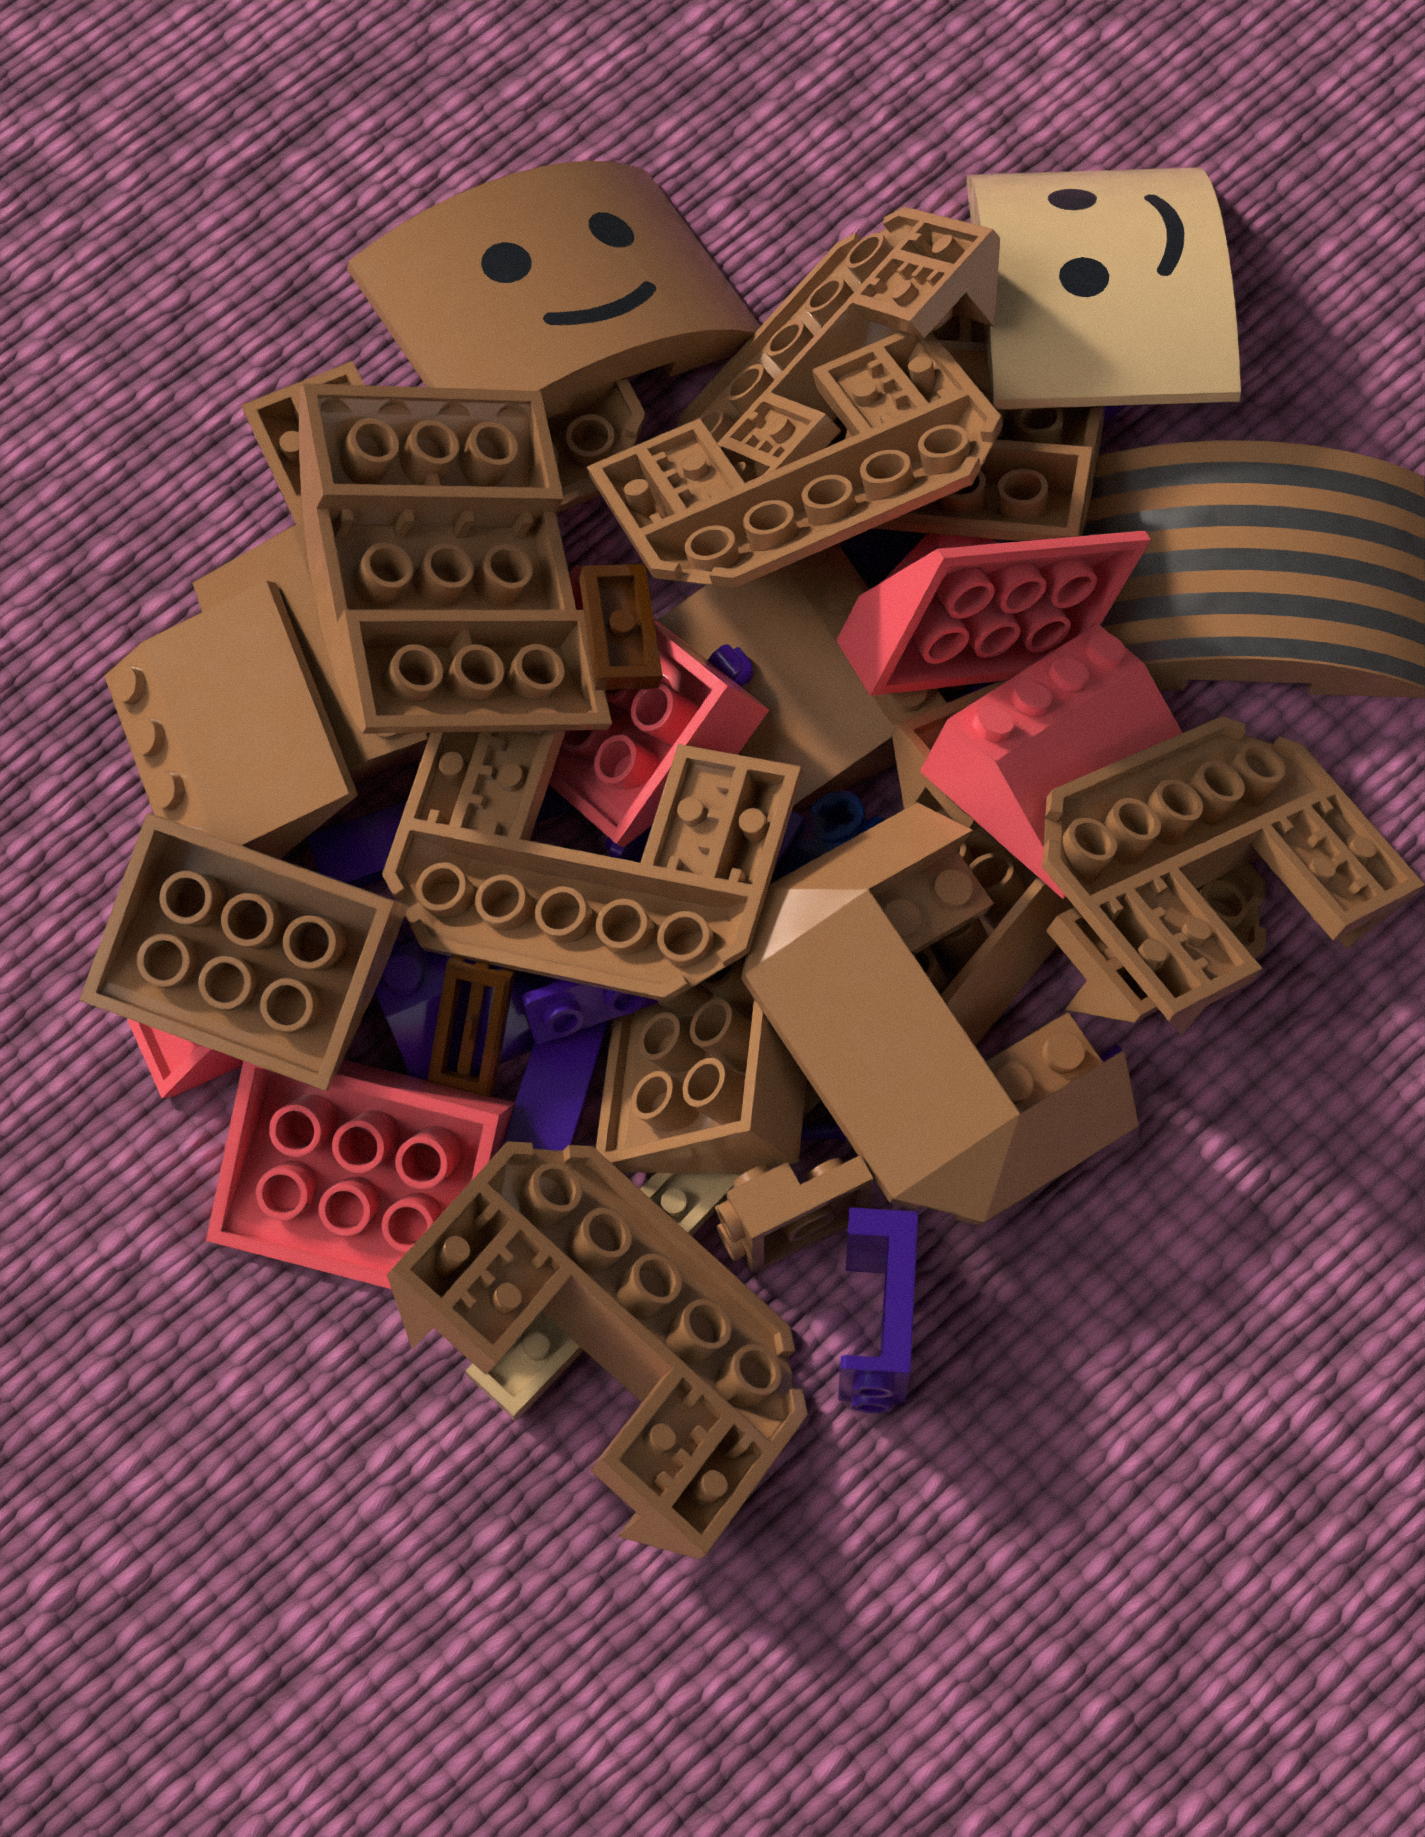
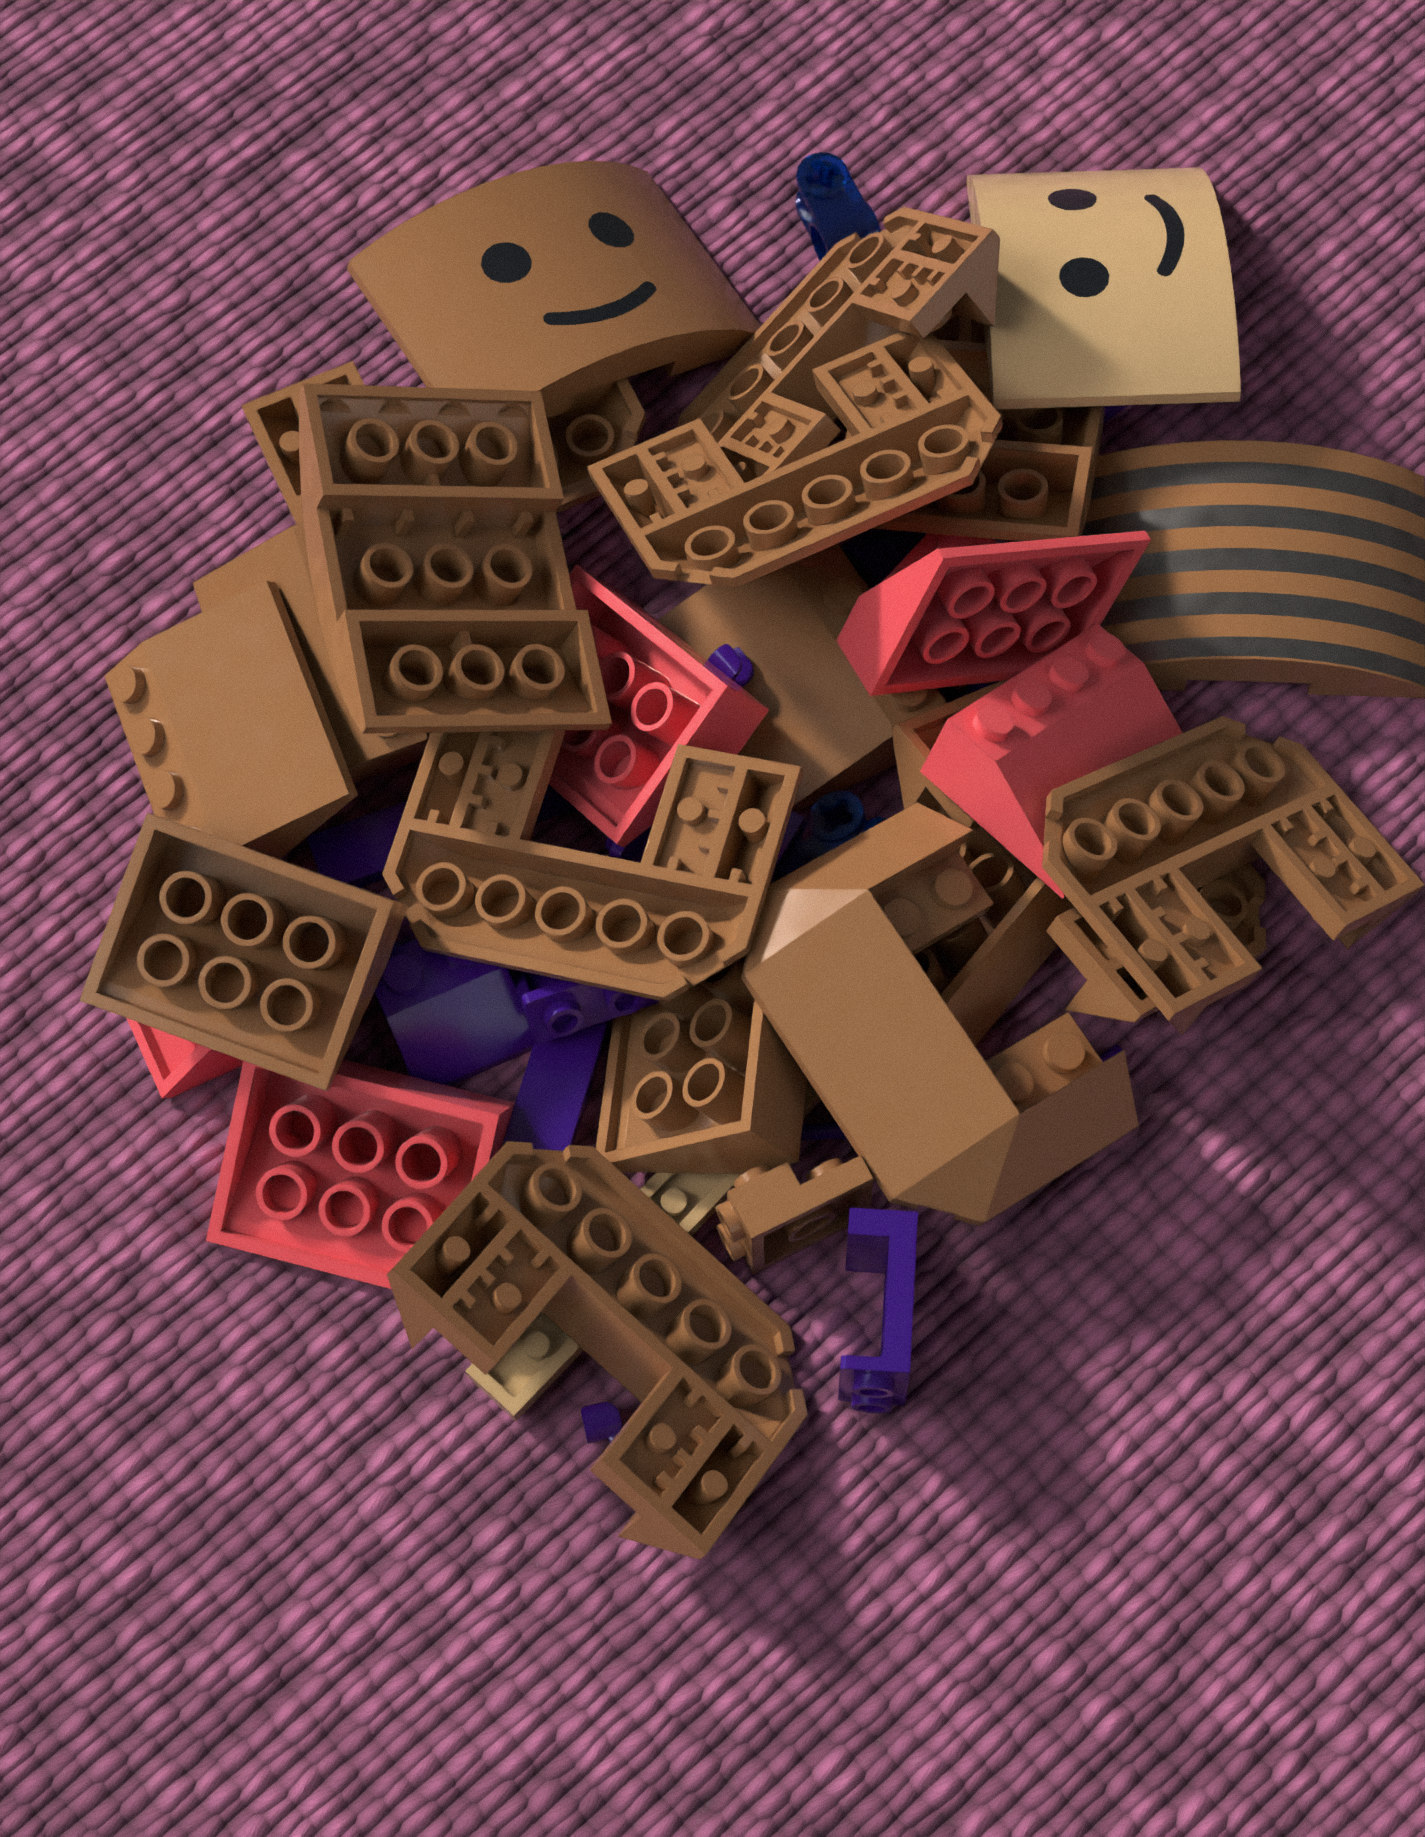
reddish brown tile [427,955,516,1097] -> none
reddish brown plate [579,564,663,691] -> none
none -> dark purple hand [581,1402,623,1444]
none -> clear blue piece [795,152,881,261]

